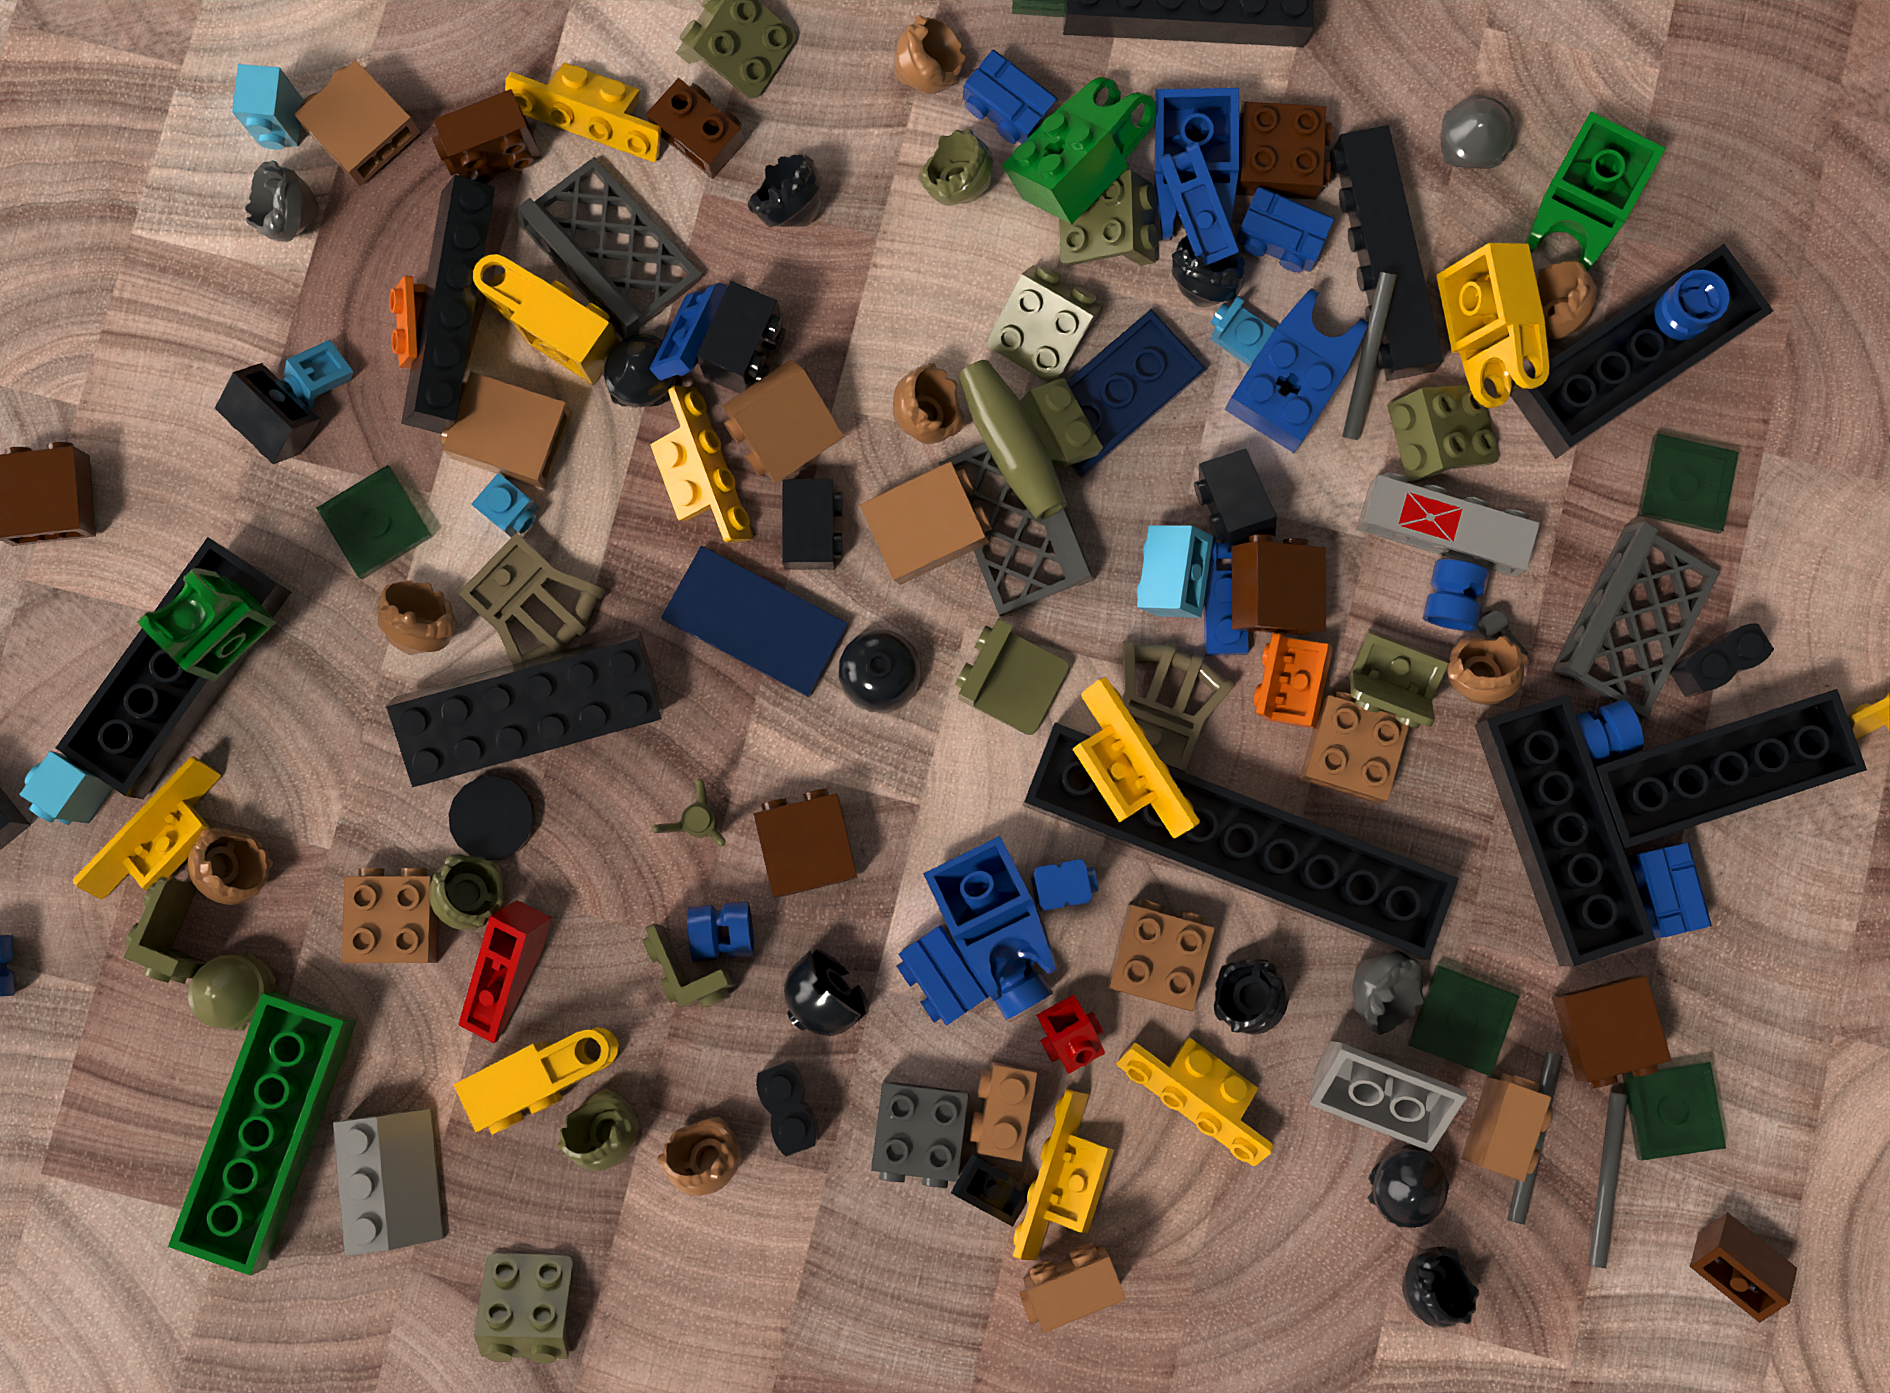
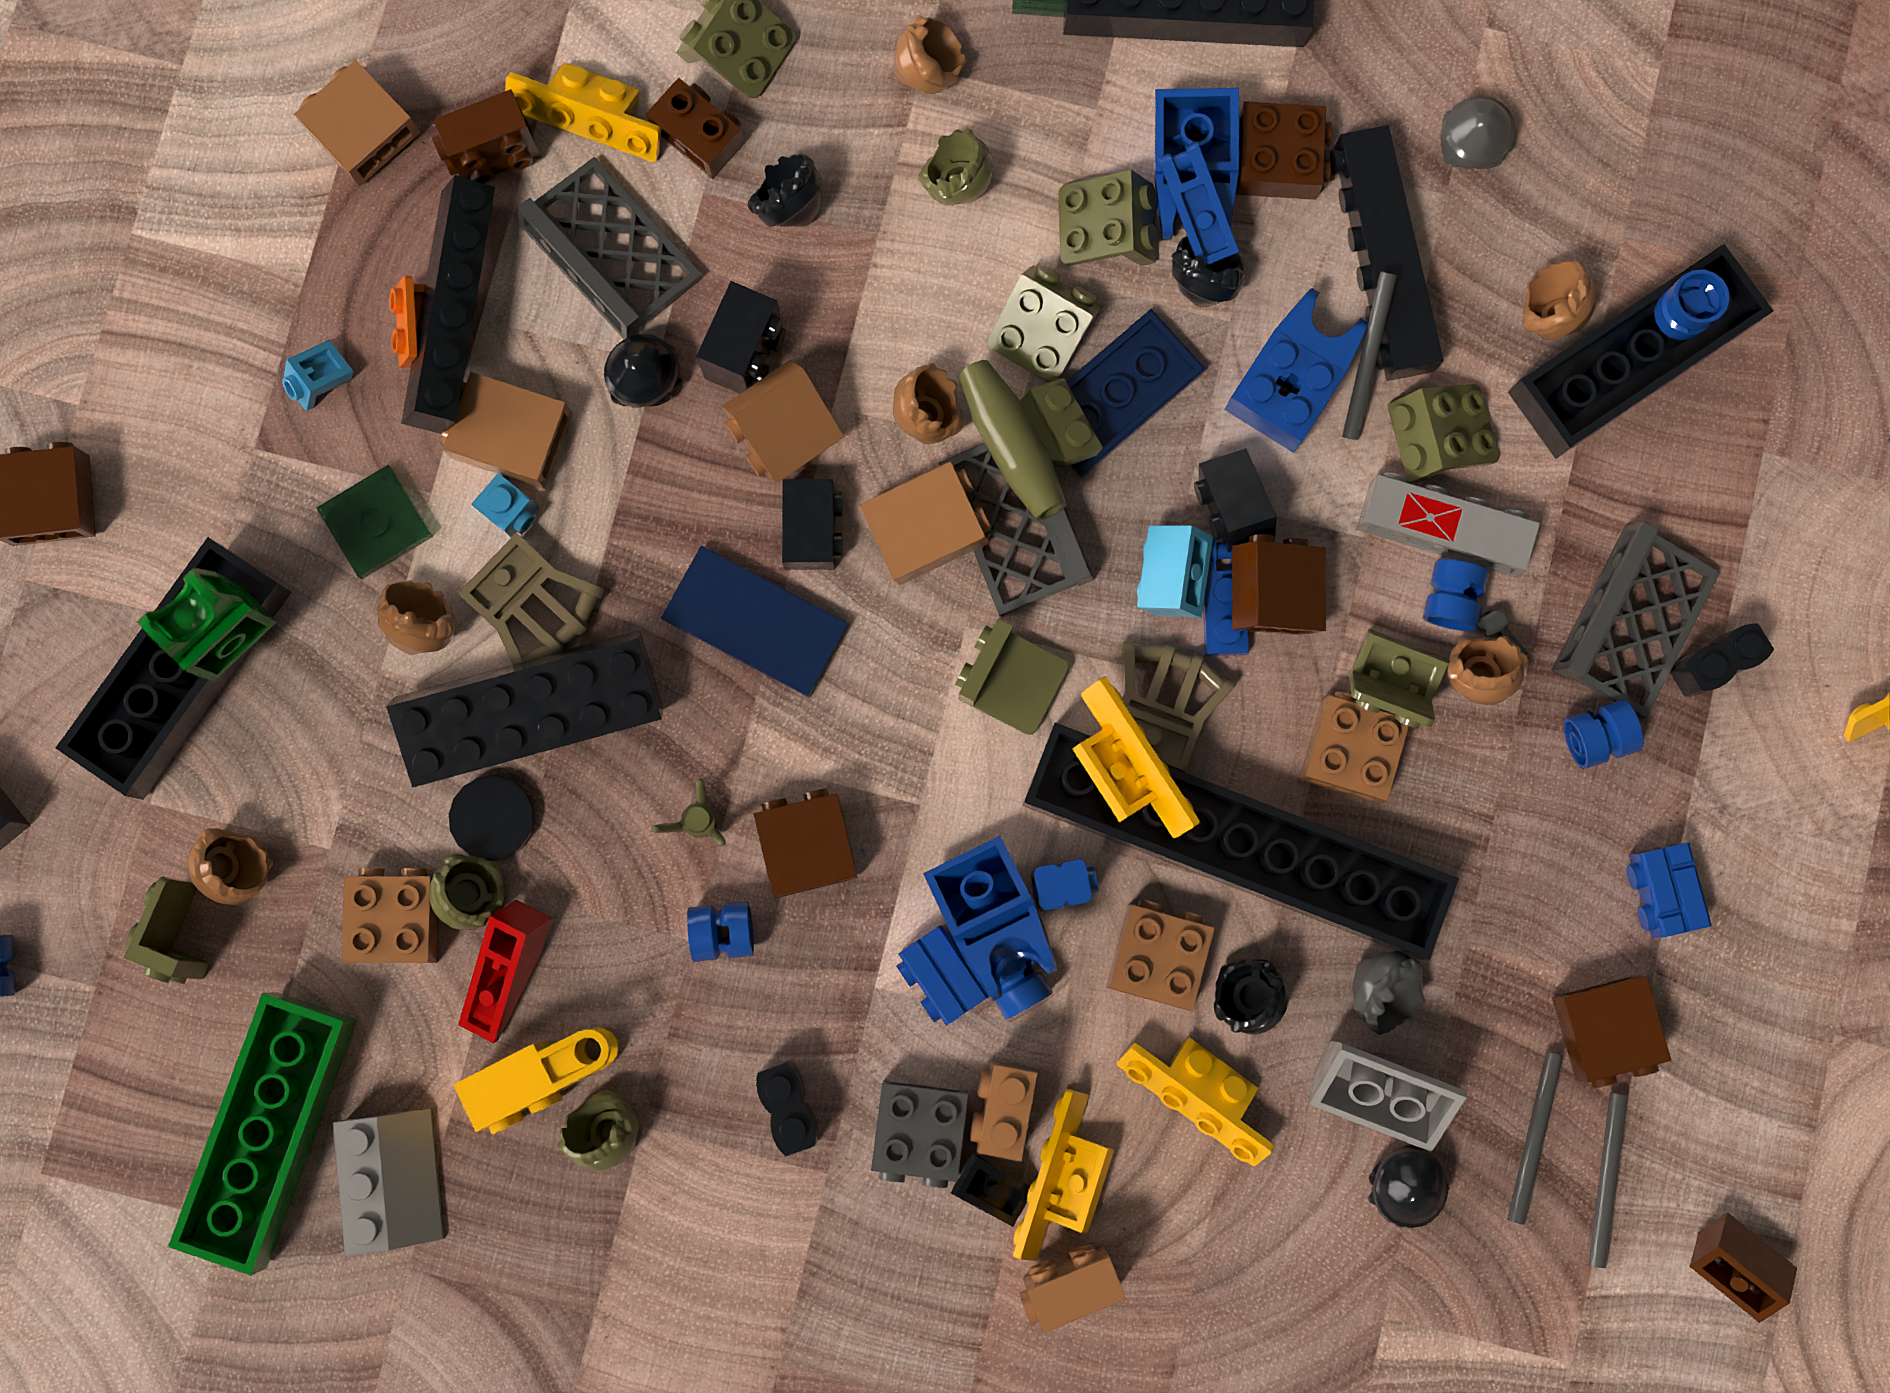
medium azure brick [19,751,113,825] -> none
yellow bracket [73,756,221,899] -> none
olive hair [188,951,277,1031] -> none
black brick [215,363,320,464] -> none
medium azure brick [232,64,303,150] -> none
dark grey hair [245,160,319,242] -> none
yellow brick [473,254,619,386] -> none
olive bracket [474,1253,574,1364] -> none
olive bracket [643,924,737,1008] -> none
blue plate [650,283,727,380] -> none
yellow bracket [650,385,753,542] -> none
medium nougat hair [658,1117,741,1196] -> none
black cylinder [784,949,869,1036] -> none
black cylinder [838,629,921,714] -> none
blue brick [963,50,1058,144] -> none
green brick [1002,77,1156,225] -> none
red brick [1036,994,1106,1074] -> none
dark azure bracket [1210,296,1275,367] -> none
blue brick [1235,186,1334,273] -> none
orange bracket [1254,632,1333,729] -> none
black hair [1402,1246,1480,1328] -> none
clear green tile [1408,965,1519,1077] -> none
yellow brick [1436,243,1549,409] -> none
medium nougat brick [1461,1073,1552,1182] -> none
black brick [1474,694,1656,967] -> none
green brick [1525,111,1666,273] -> none
black brick [1594,689,1867,849] -> none
clear green tile [1622,1062,1726,1161] -> none
clear green tile [1637,433,1739,534] -> none

